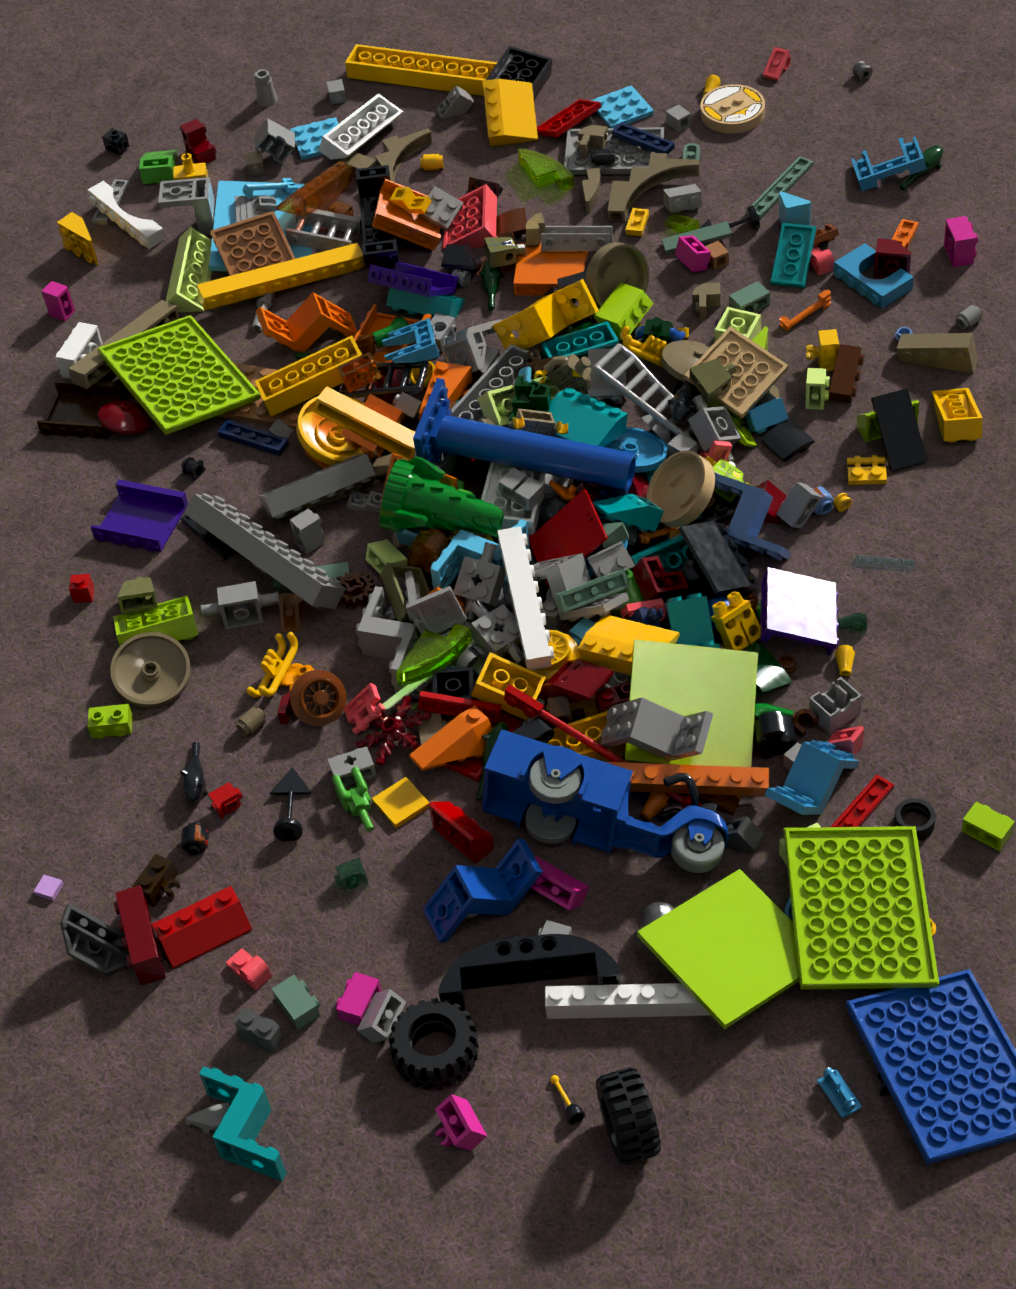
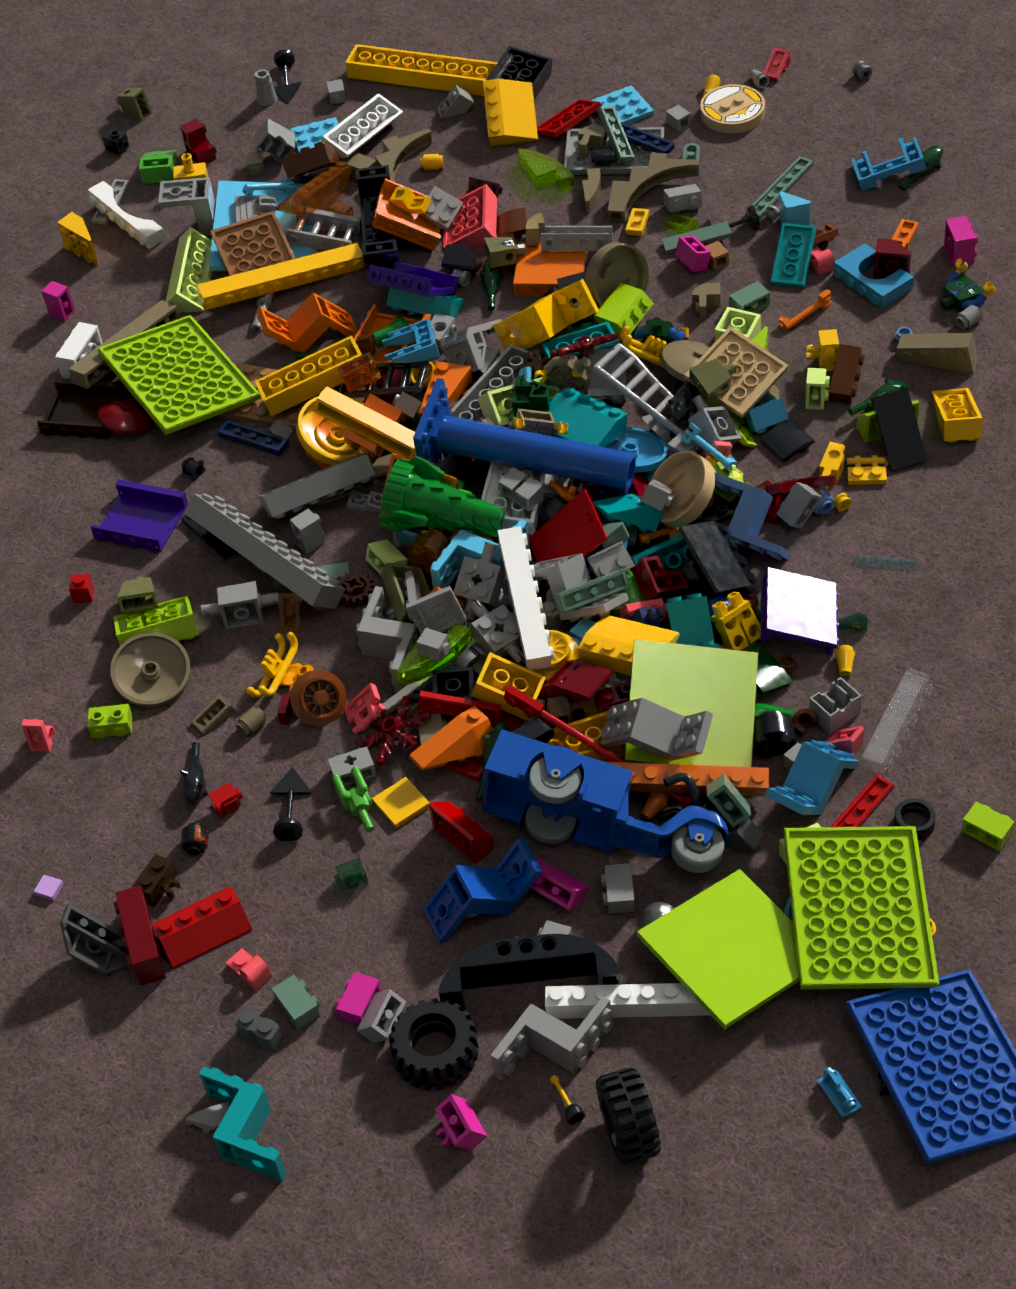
none -> coral plate [21,719,55,752]
none -> olive torso [116,88,152,121]
none -> dark tan slope [191,694,236,735]
none -> black piece [274,49,301,104]
none -> reddish brown slope [281,141,342,178]
none -> light grey brick [416,628,450,662]
none -> light grey bracket [491,996,613,1081]
none -> dark red piece [549,333,620,358]
none -> sand green tile [598,106,635,162]
none -> light grey brick [601,863,635,914]
none -> light grey piece [641,480,675,511]
none -> medium azure hinge [680,423,737,472]
none -> sand green brick [707,774,751,828]
none -> light grey cone [749,69,769,88]
none -> light grey hinge [765,205,779,221]
none -> dark red beam [765,474,837,494]
none -> yellow piece [819,442,845,490]
none -> dark green piece [848,378,909,416]
none -> clear brick [860,668,933,778]
none -> torso [940,258,996,312]

